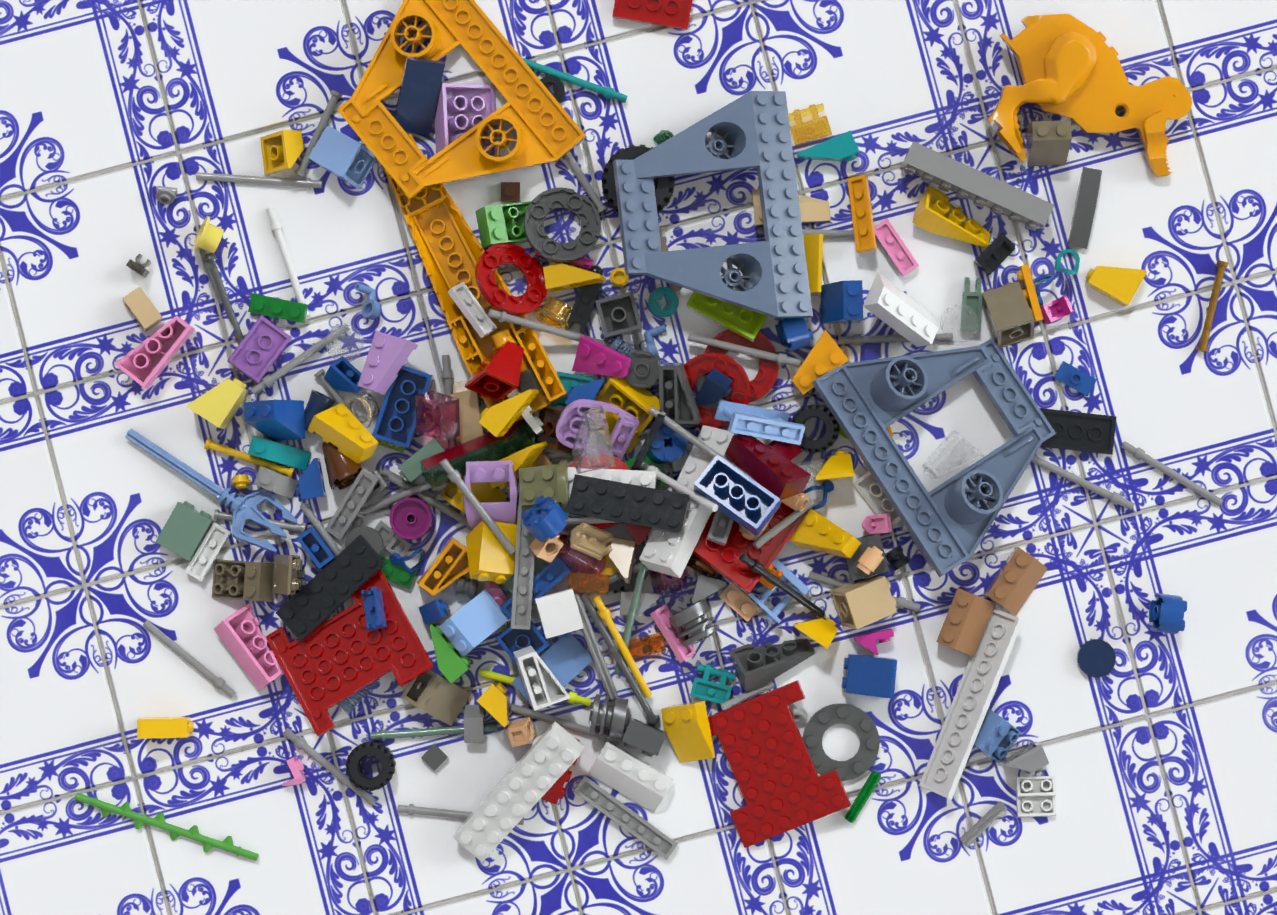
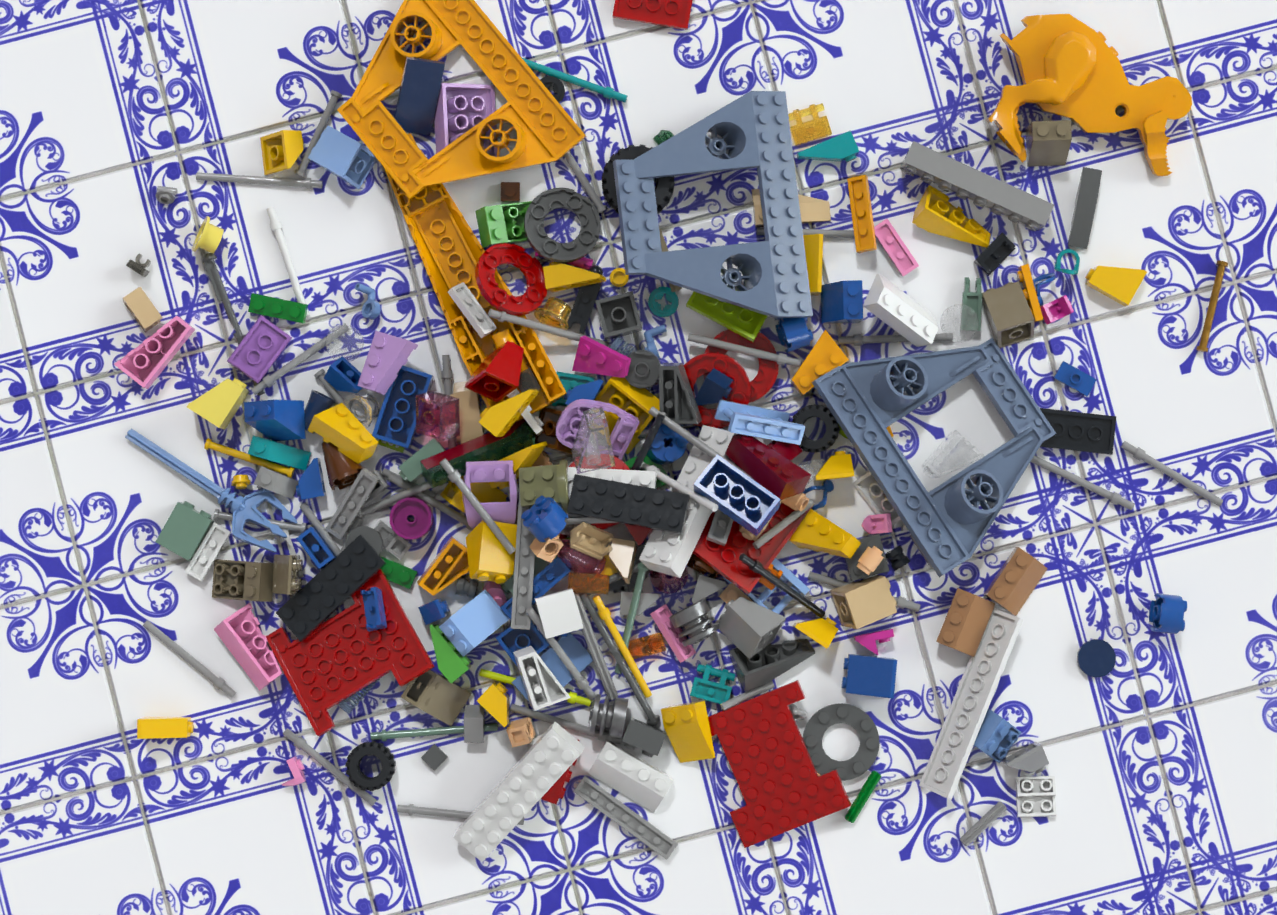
bright green plant [74,793,259,861] -> none
blue piece [389,548,426,574] -> none
none -> light grey bar [526,607,596,700]
none -> light grey slope [718,597,786,659]

